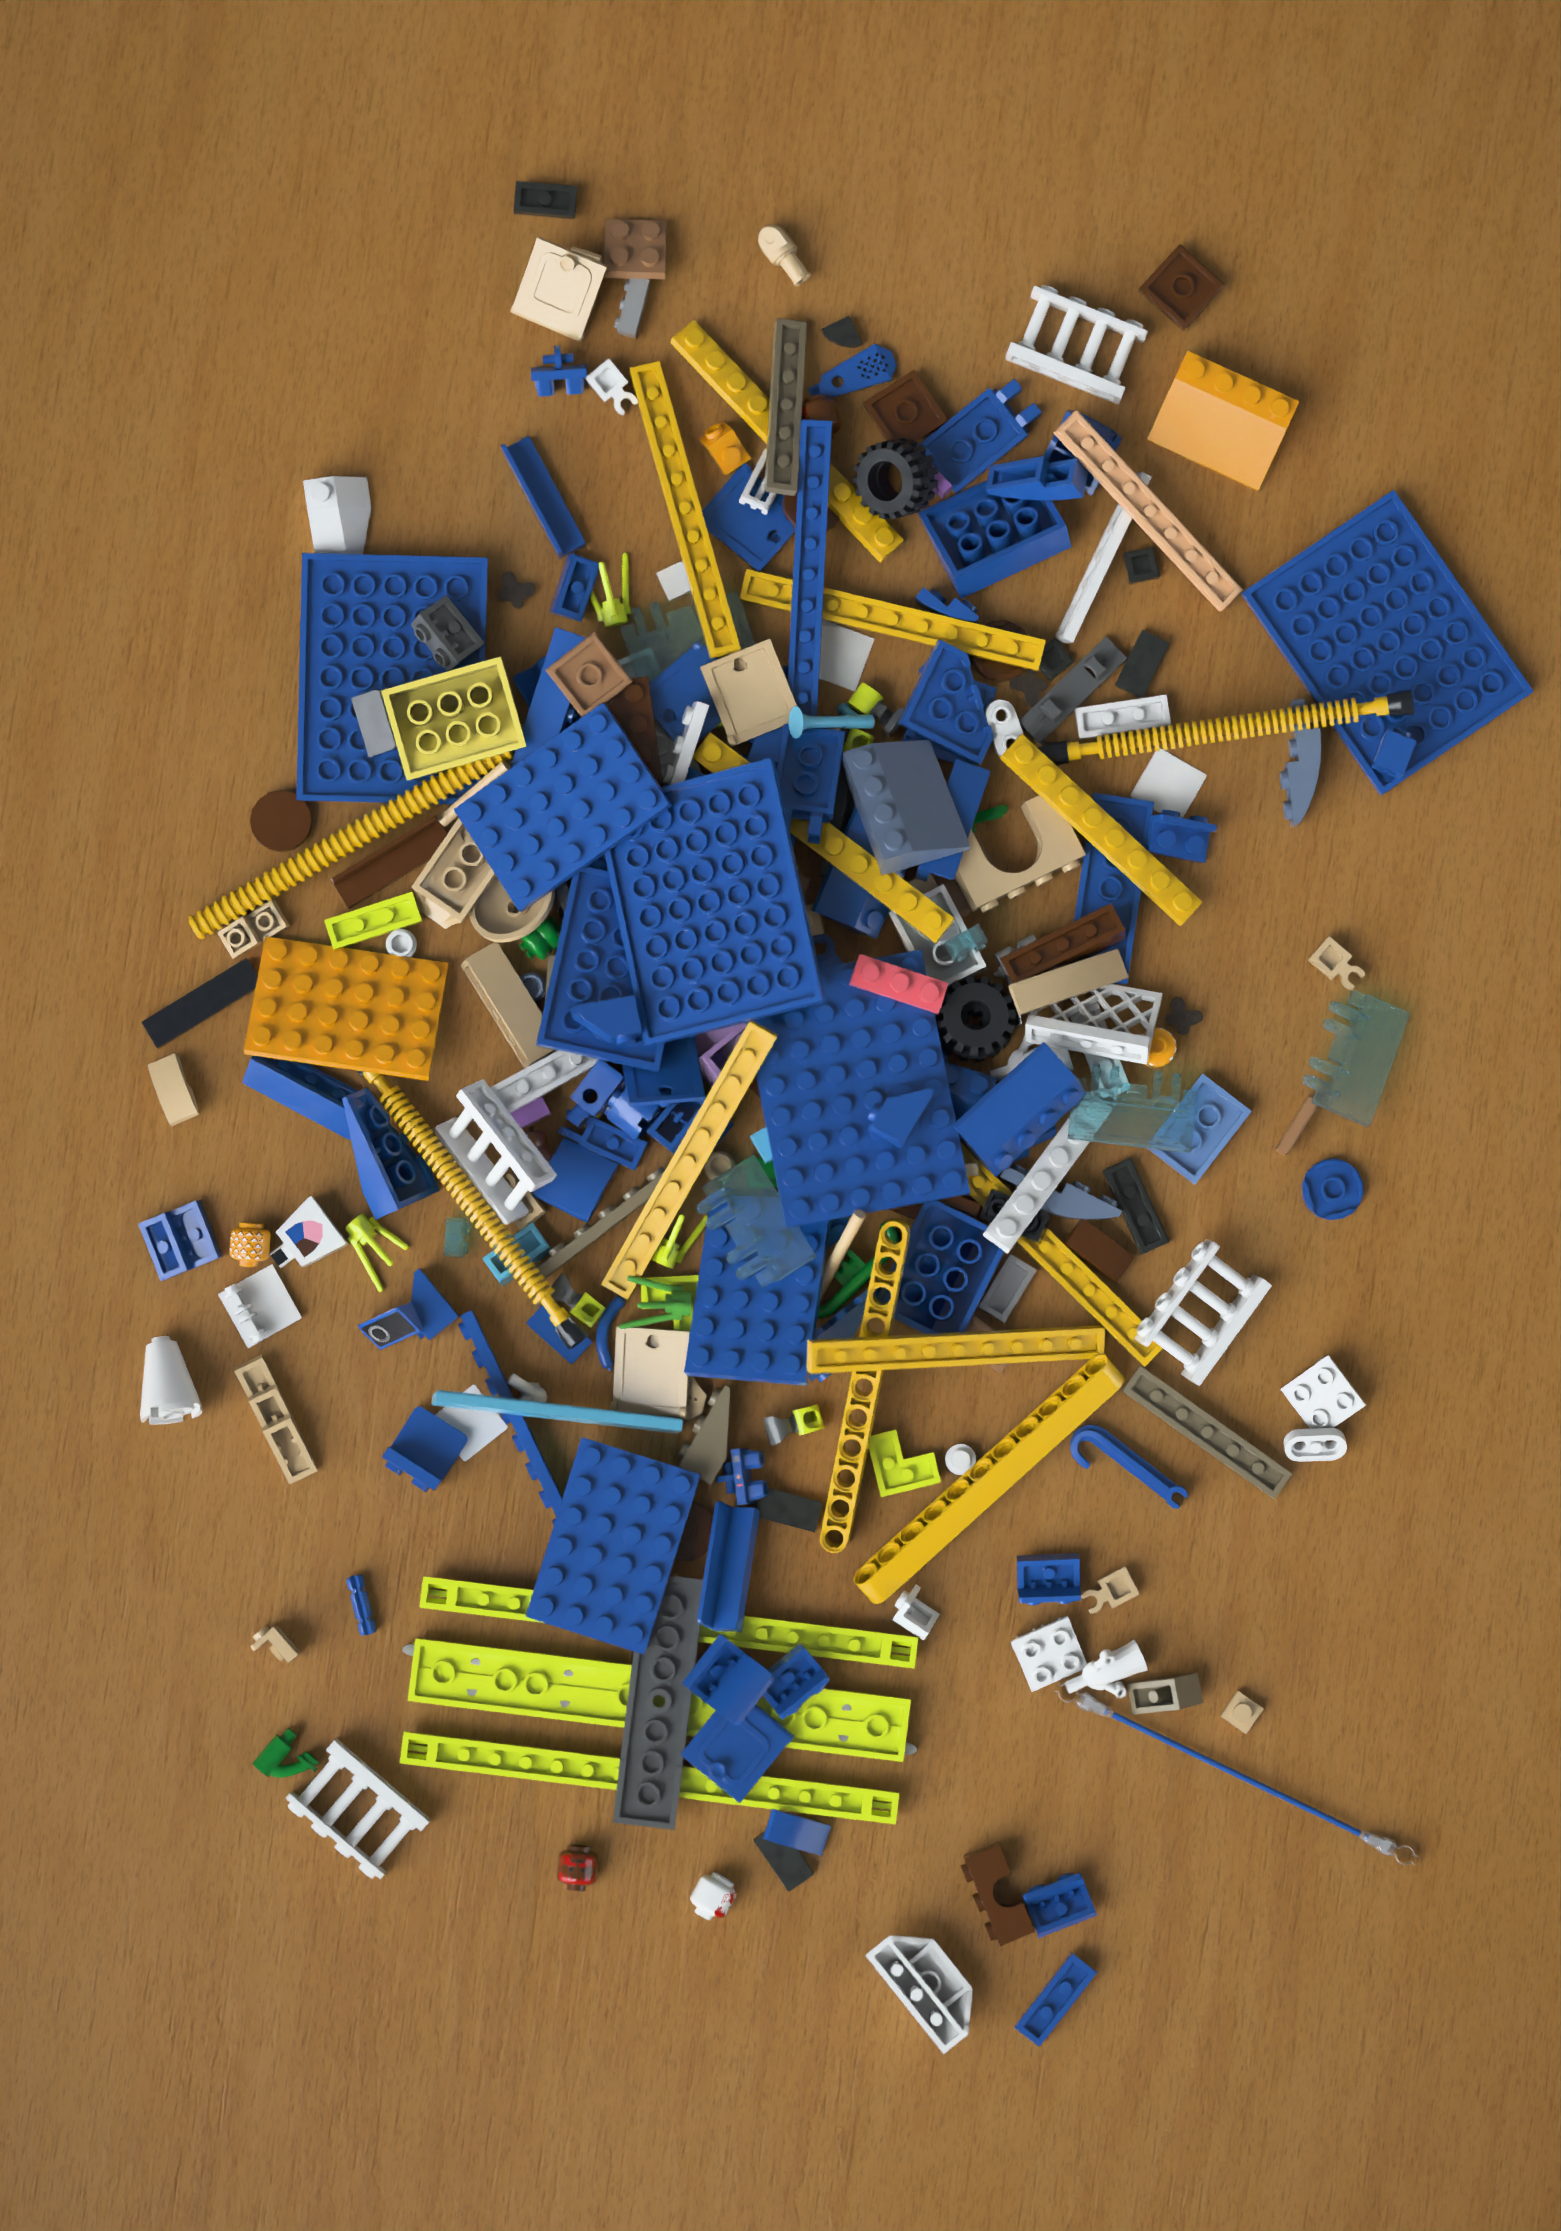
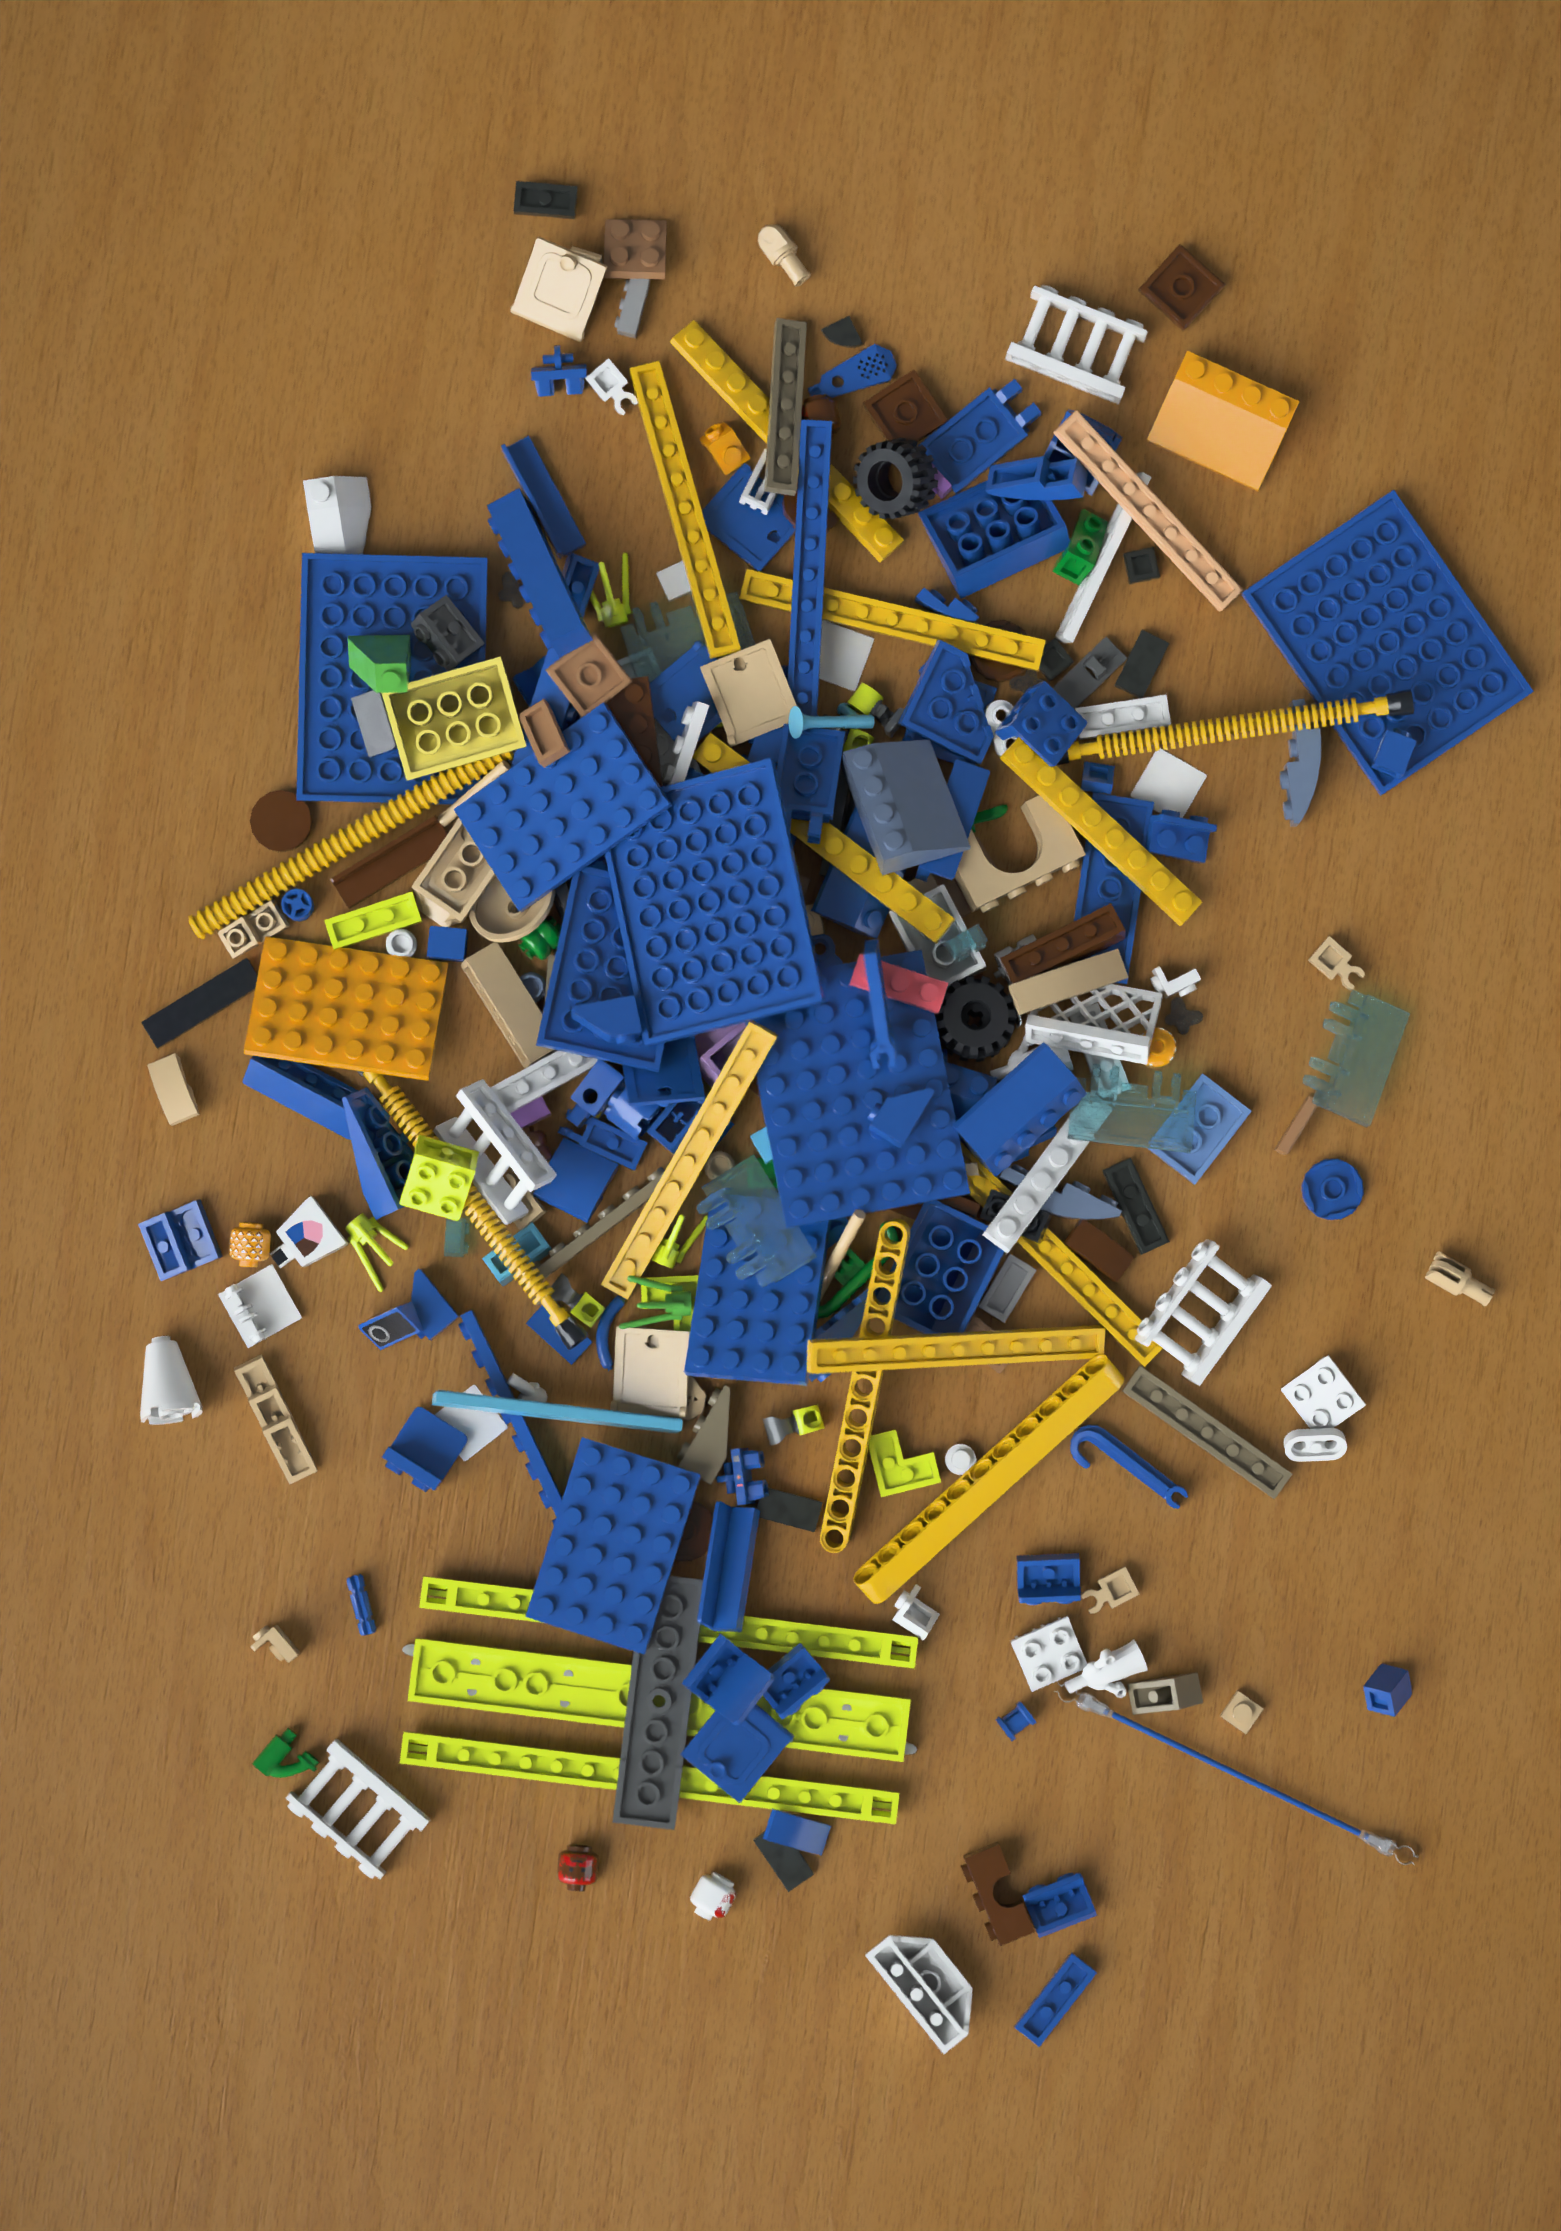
none -> blue wheel [281,889,314,922]
none -> bright green slope [348,635,411,693]
none -> neon yellow bracket [400,1135,479,1221]
none -> blue panel [427,926,469,962]
none -> blue brick [487,488,593,657]
none -> medium nougat tile [518,699,570,768]
none -> blue tile [864,939,896,1069]
none -> blue bracket [994,681,1087,767]
none -> blue bush [995,1701,1037,1741]
none -> green bracket [1052,509,1109,585]
none -> blue plate [1081,761,1115,794]
none -> white bracket [1150,966,1201,998]
none -> blue panel [1363,1664,1412,1717]
none -> tan arm [1425,1251,1495,1306]

